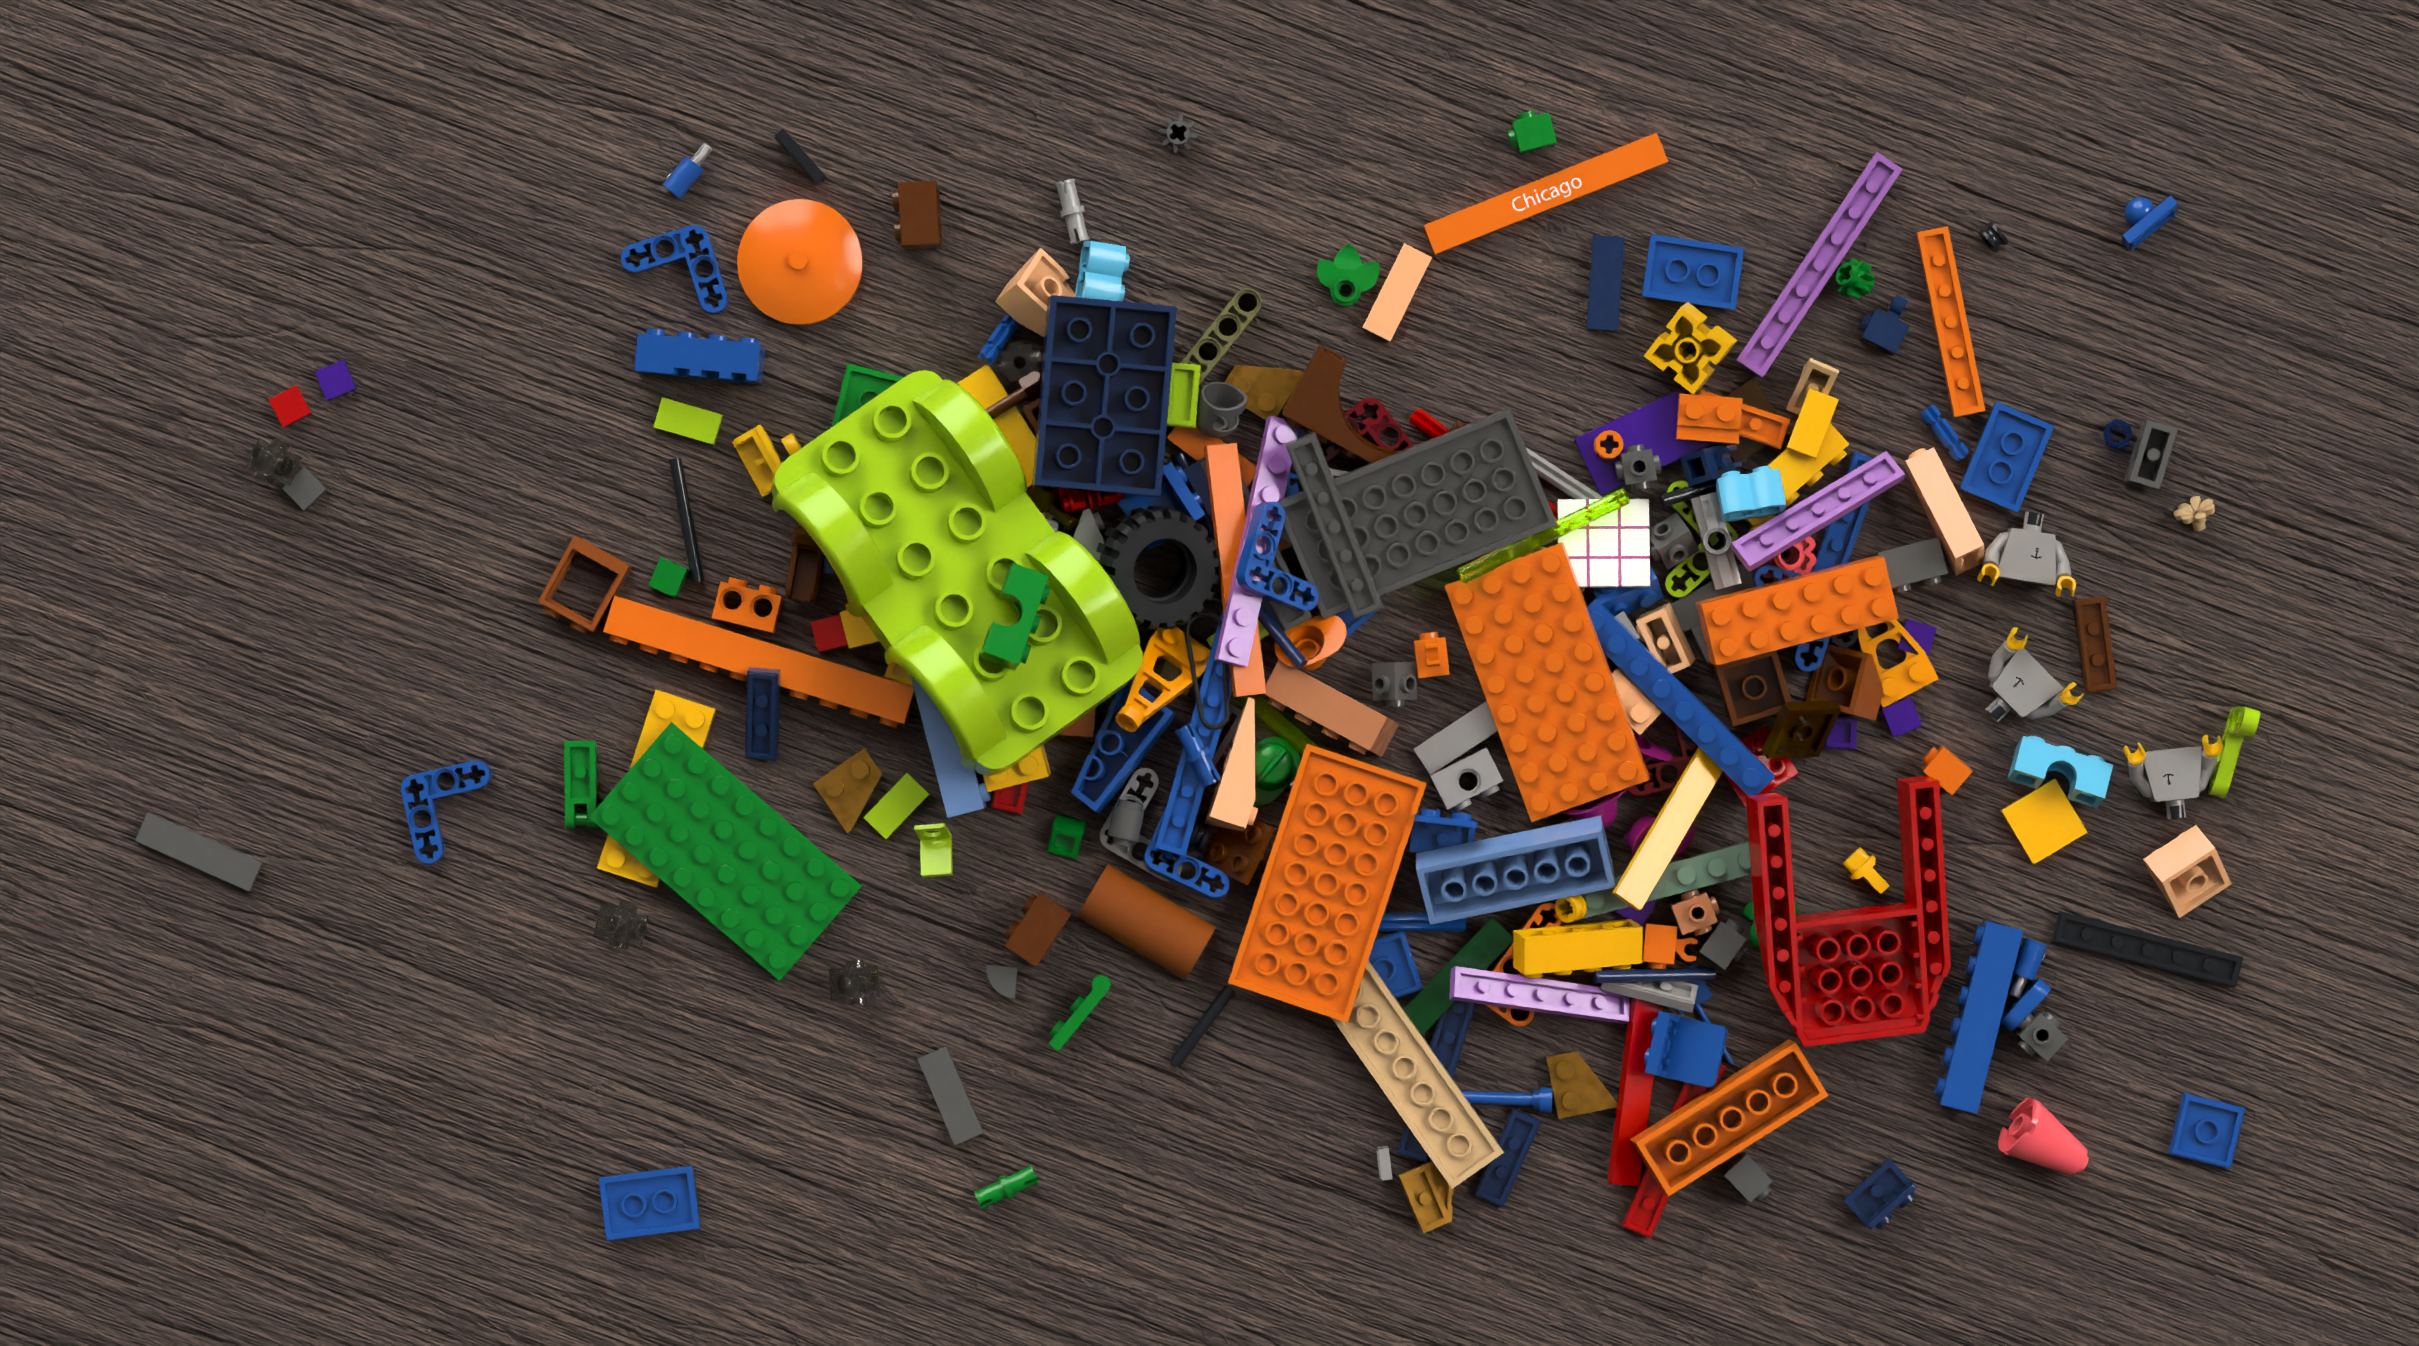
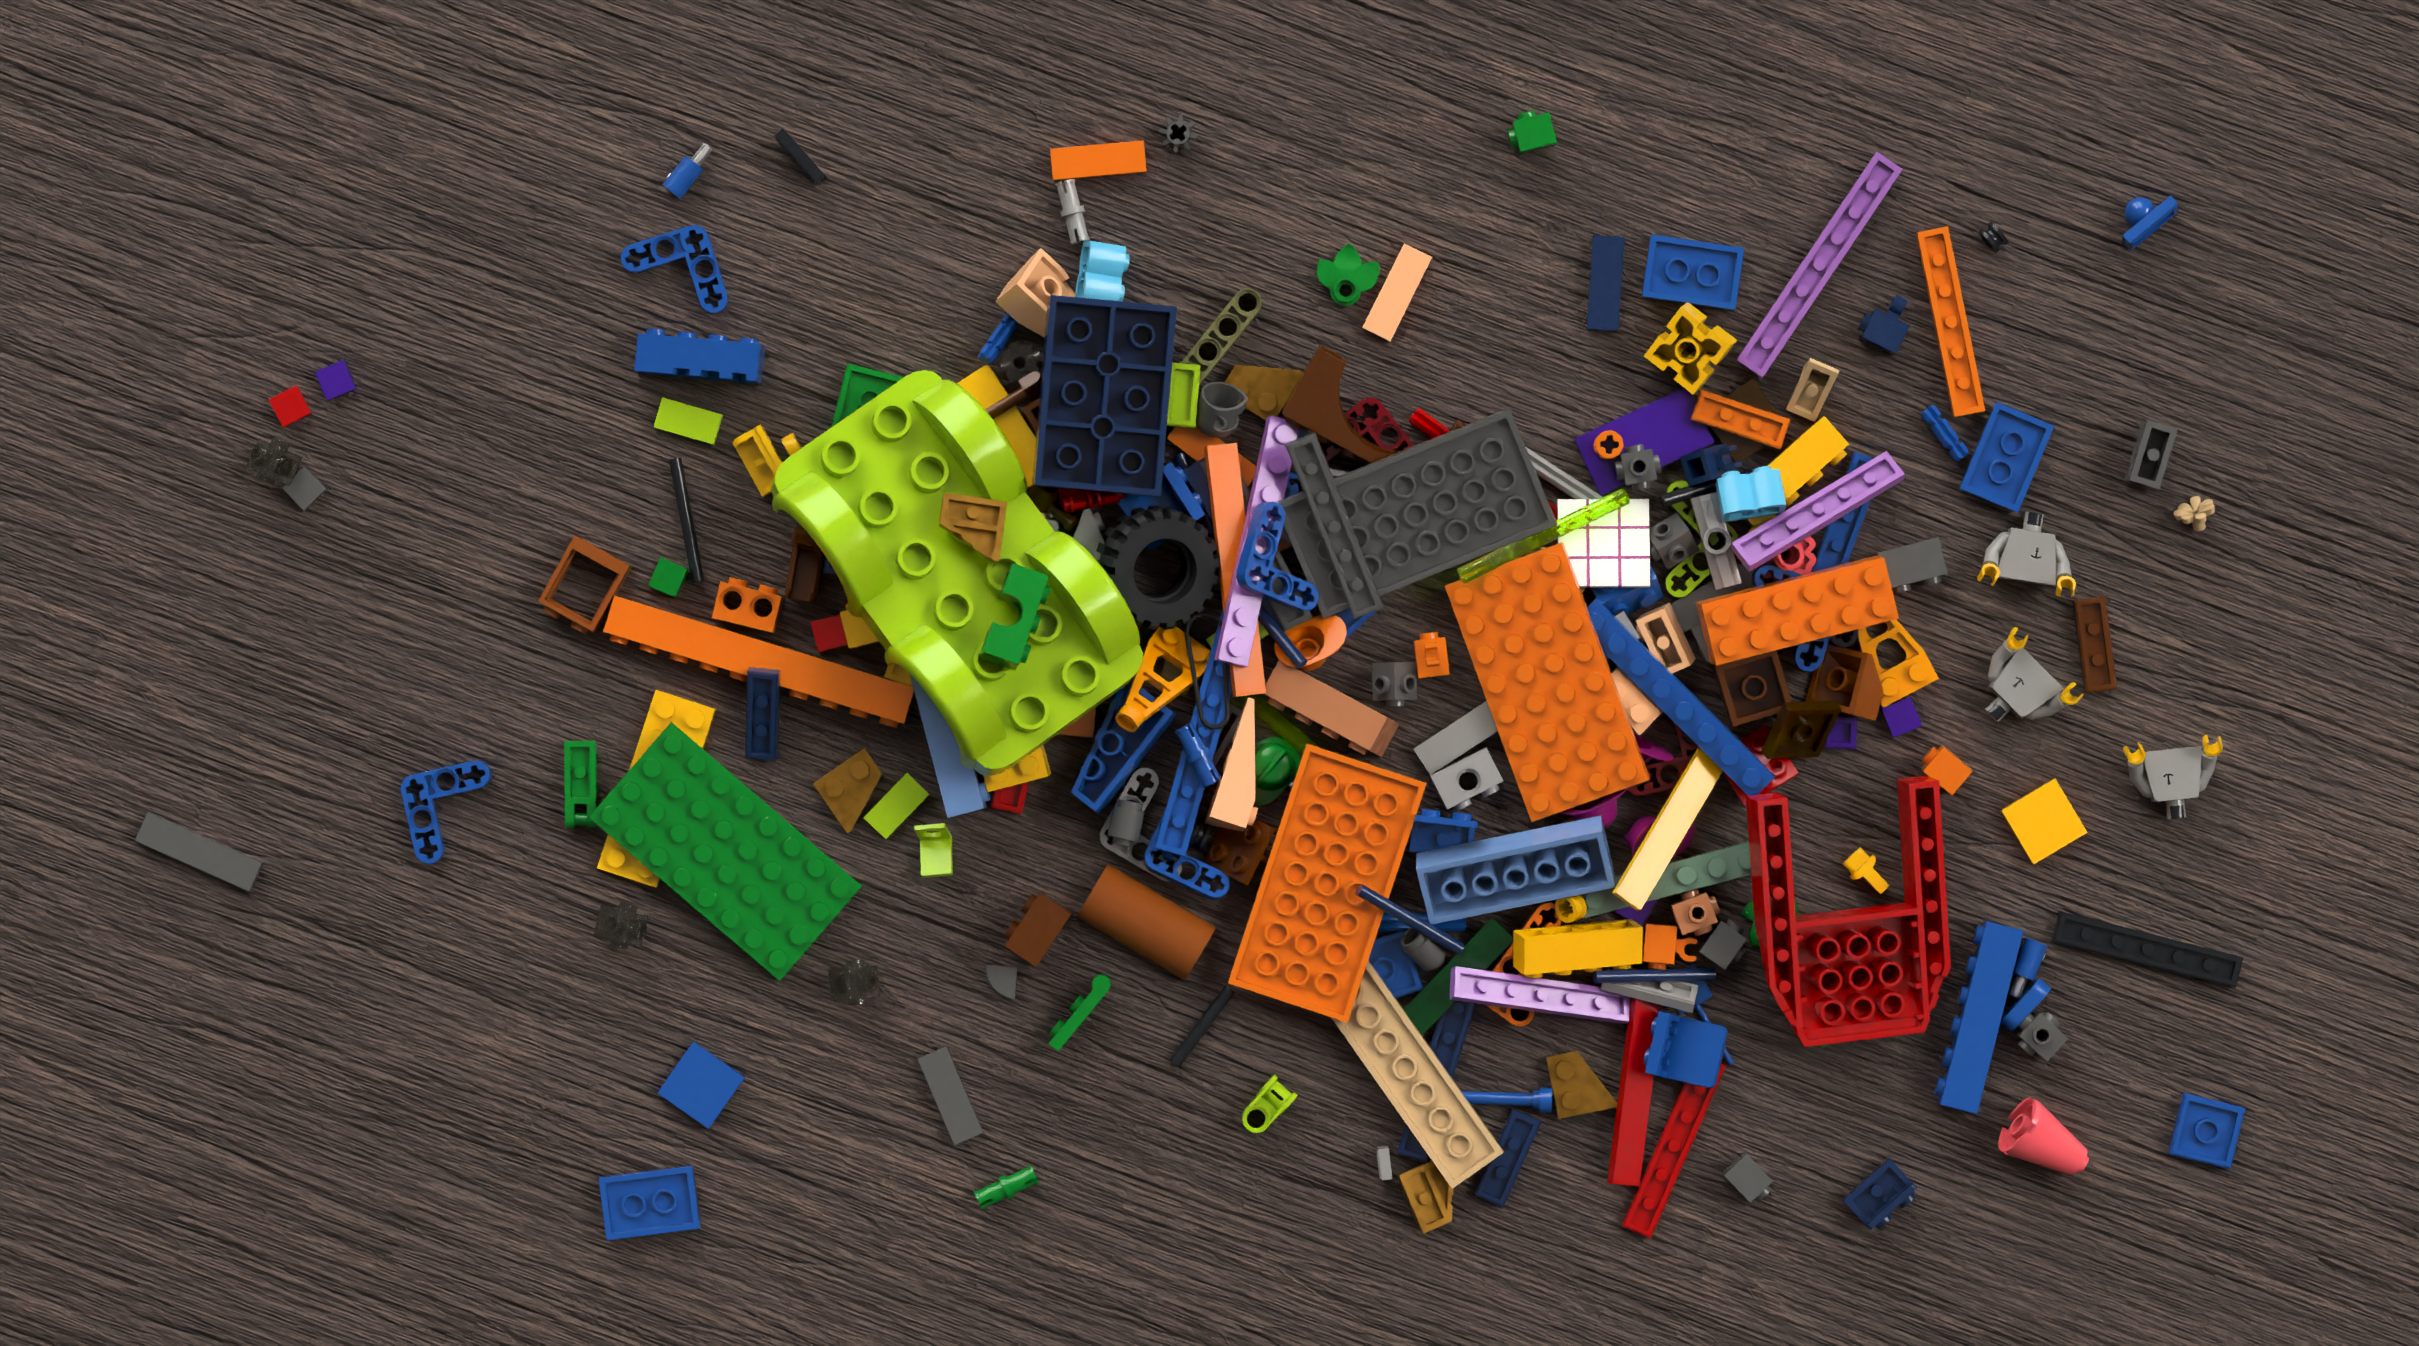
orange dish [737,199,863,325] -> none
reddish brown brick [892,180,943,251] -> none
green slope [1046,815,1086,859] -> none
orange tile [1423,133,1668,255] -> none
orange brick [1630,1039,1829,1196] -> none
orange plate [1675,393,1743,444] -> none
yellow tile [1787,388,1839,459] -> none
green gear [1835,258,1875,300] -> none
dark purple tile [1896,619,1937,657] -> none
light nougat slope [1905,447,1984,576] -> none
medium azure arch [2007,736,2113,809] -> none
clear blue bush [2103,420,2132,448] -> none
light nougat slope [2143,825,2232,918] -> none
lime beam [2208,706,2260,798] -> none
none -> blue tile [657,1041,745,1129]
none -> pearl gold wing [939,492,1007,564]
none -> orange tile [1050,140,1147,181]
none -> lime piece [1241,1074,1298,1133]
none -> dark blue bar [1355,884,1464,955]
none -> dark grey brick [1401,928,1446,971]

